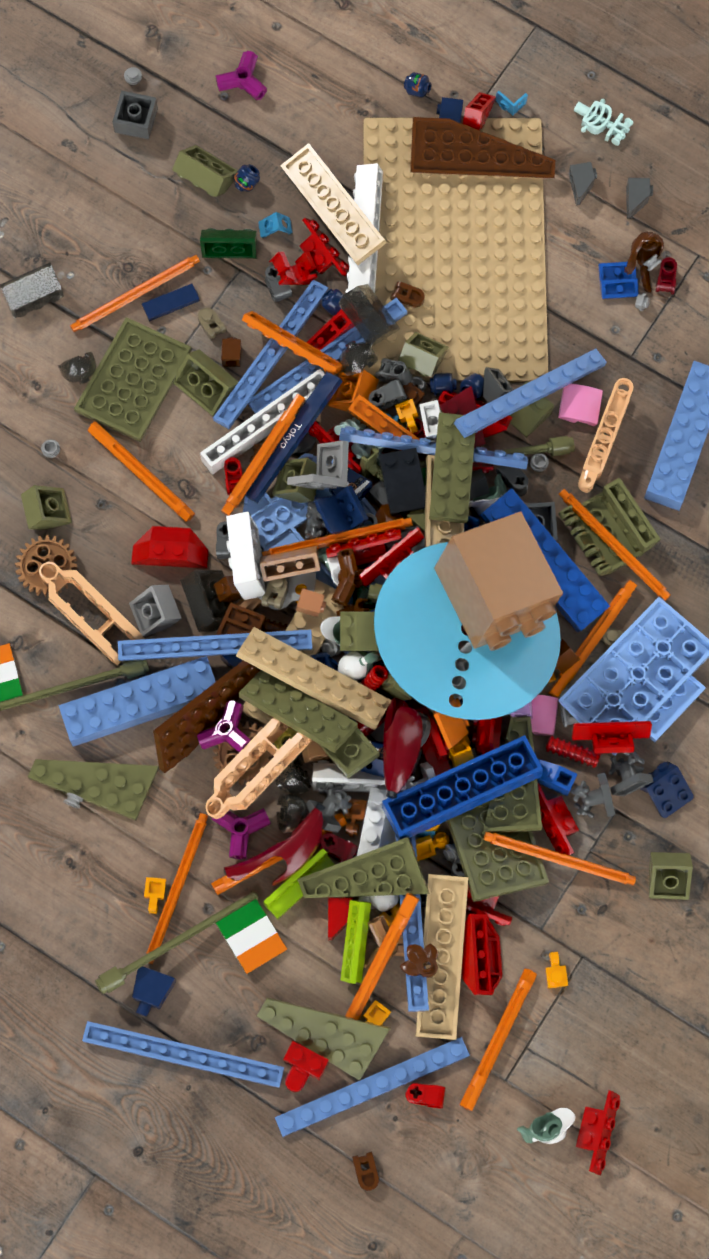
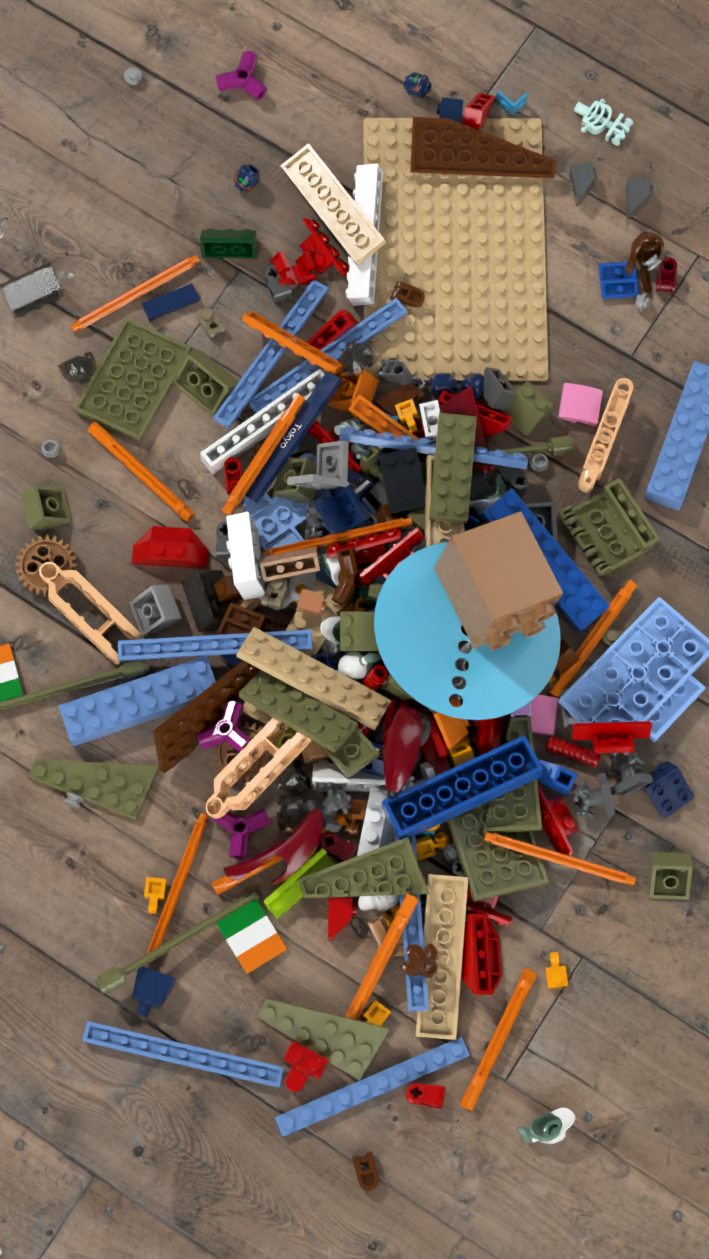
dark grey brick [112,91,158,139] -> none
olive slope [172,145,238,197] -> none
reddish brown brick [221,337,242,367] -> none
dark azure bracket [258,212,292,238] -> none
dark blue head [321,289,349,316] -> none
clear smoke slope [338,284,400,348] -> none
lime fence [340,900,371,984] -> none
dark grey piece [369,380,407,411] -> none
olive slope [398,332,449,377] -> none
medium blue plate [454,349,607,438] -> none
orange piece [559,489,671,601] -> none
red bracket [576,1090,620,1176] -> none

